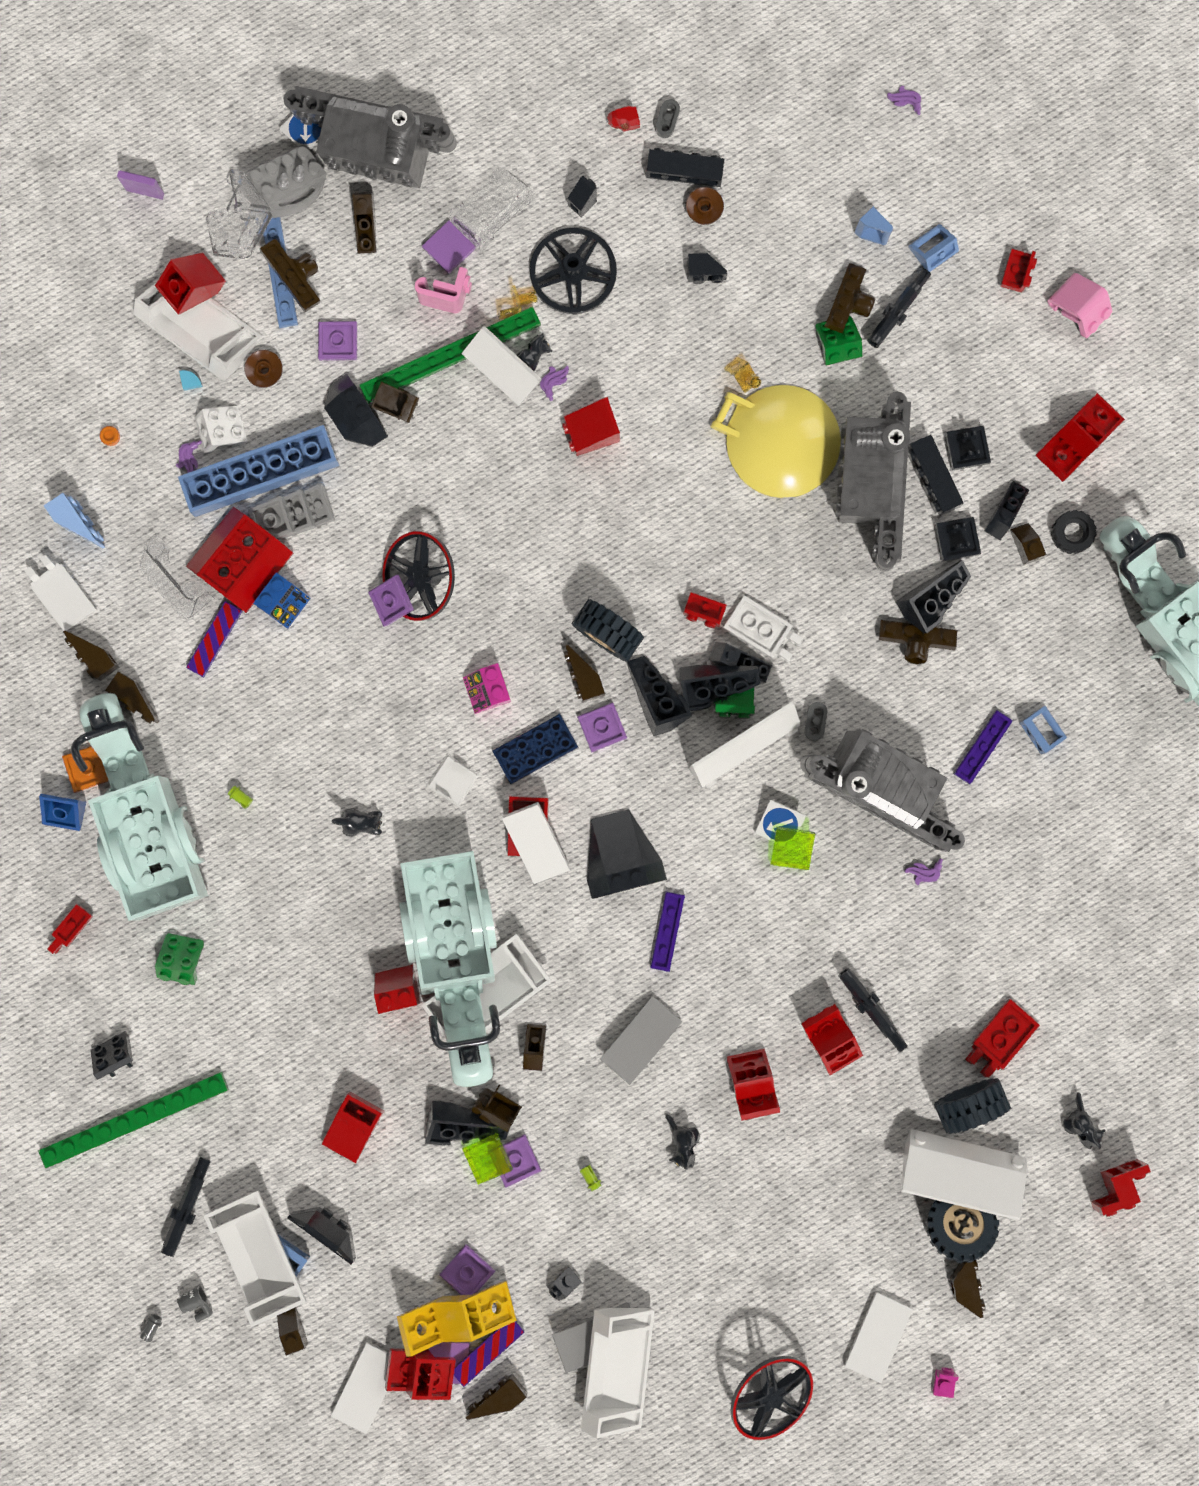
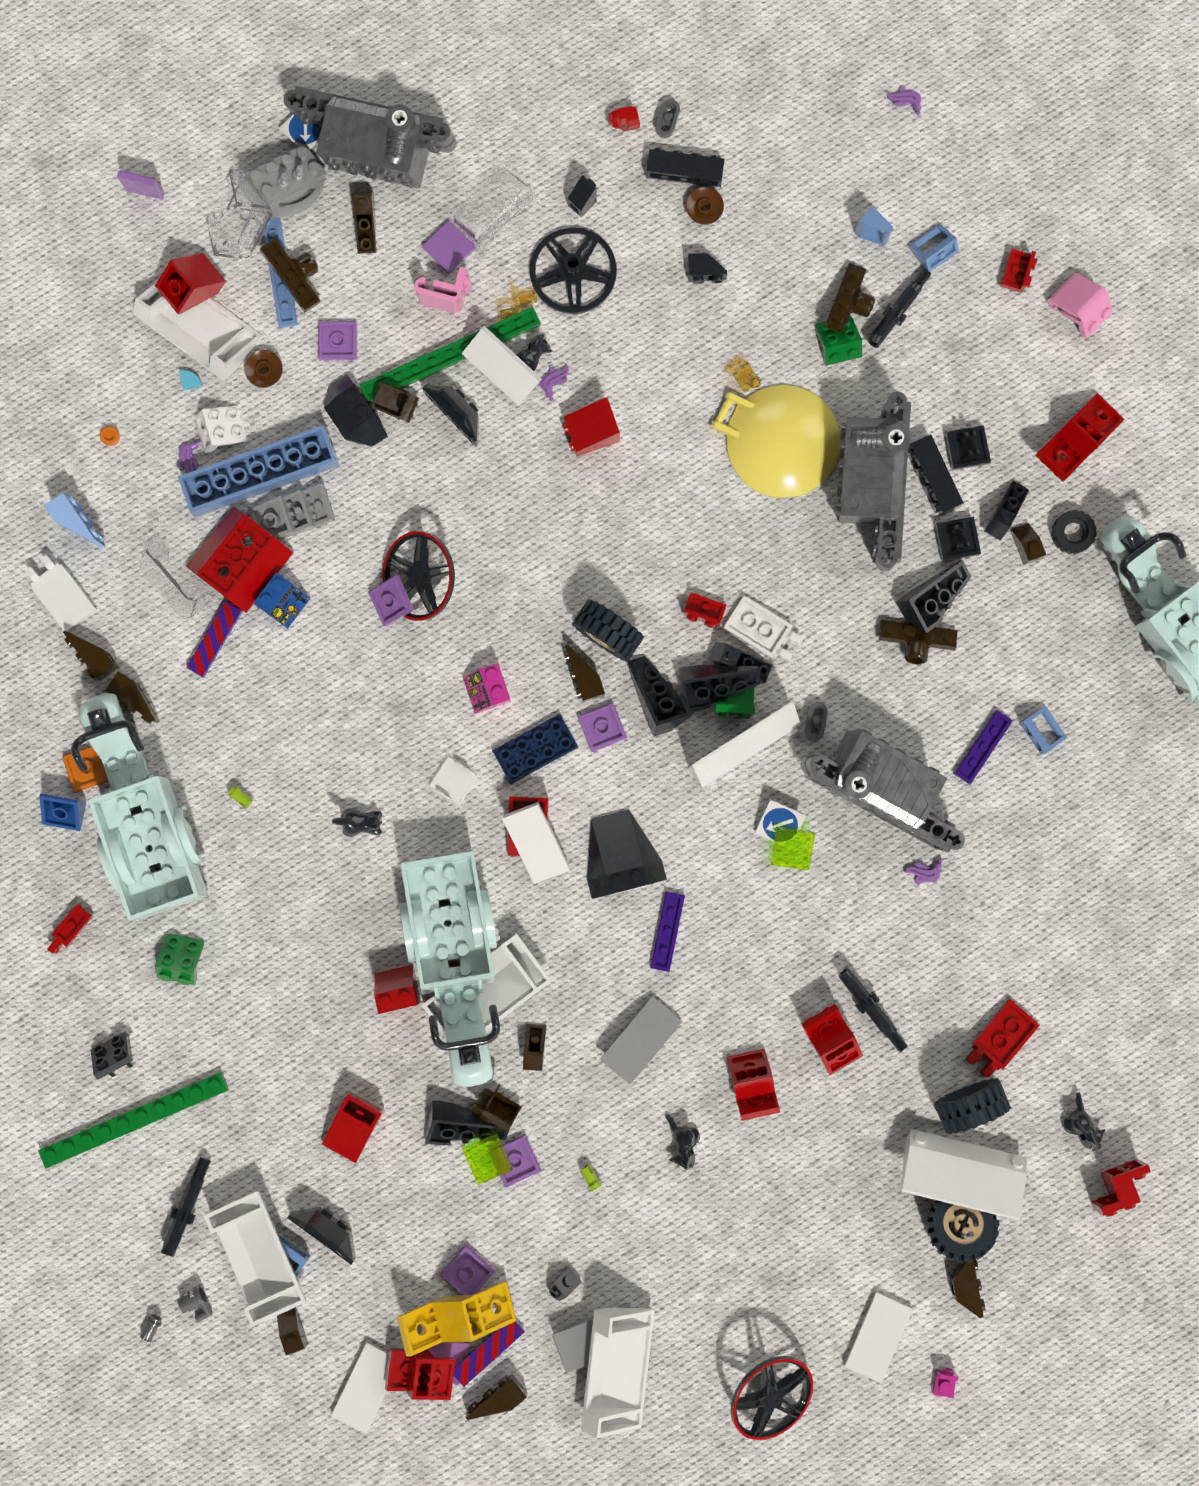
none -> black wedge [422,385,479,447]

